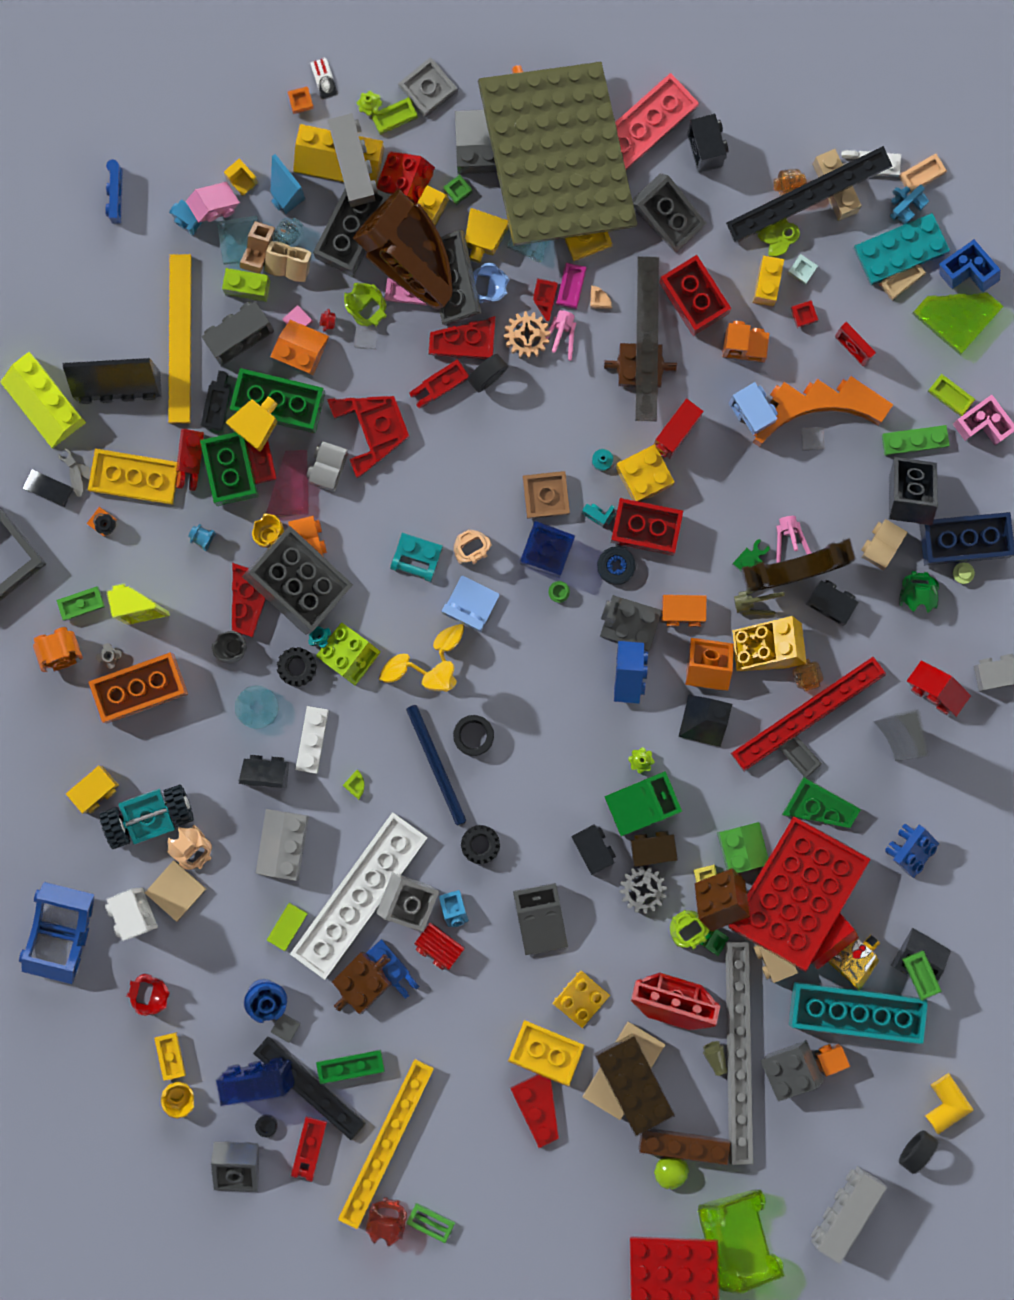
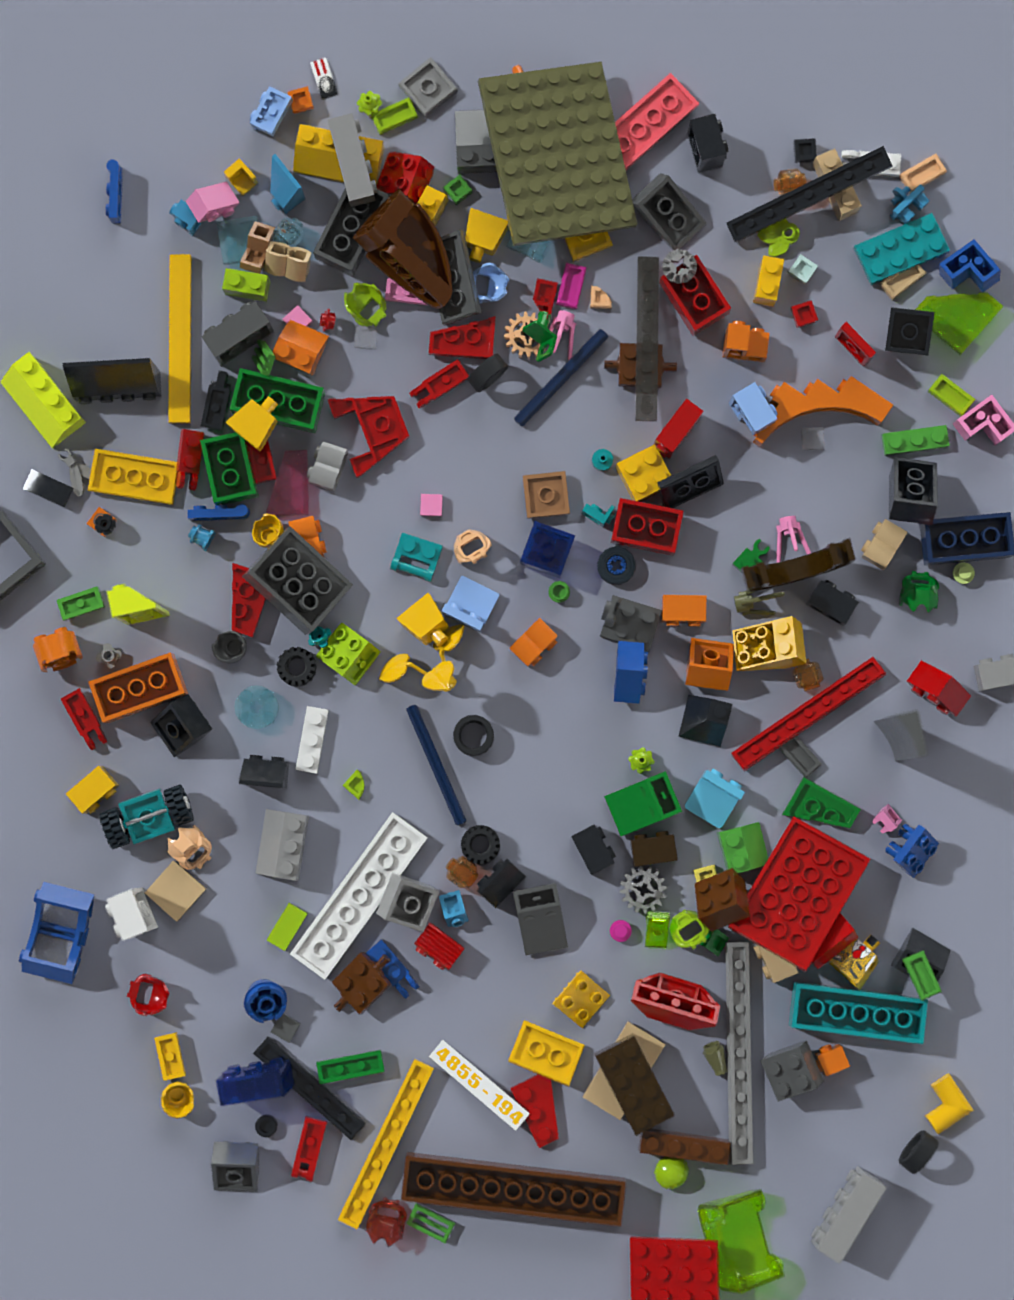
none -> red hinge [61,688,108,751]
none -> black slope [150,694,212,757]
none -> blue plate [188,504,250,521]
none -> light blue bracket [250,86,293,136]
none -> bright green tile [251,339,276,376]
none -> yellow torso [396,593,449,646]
none -> reddish brown brick [401,1152,626,1226]
none -> bright pink tile [420,494,443,517]
none -> white sticker [429,1040,530,1131]
none -> clear orange head [445,856,479,888]
none -> black slope [477,858,526,908]
none -> orange brick [509,618,558,667]
none -> dark blue axle [514,329,608,427]
none -> green bracket [522,311,557,362]
none -> dark pink plate [610,920,632,942]
none -> clear neon green slope [645,911,670,948]
none -> black tile [657,455,724,508]
none -> light grey gear [662,249,697,284]
none -> medium azure bracket [685,768,745,828]
none -> black plate [793,138,817,163]
none -> bright pink tile [873,804,902,833]
none -> black brick [885,307,935,356]

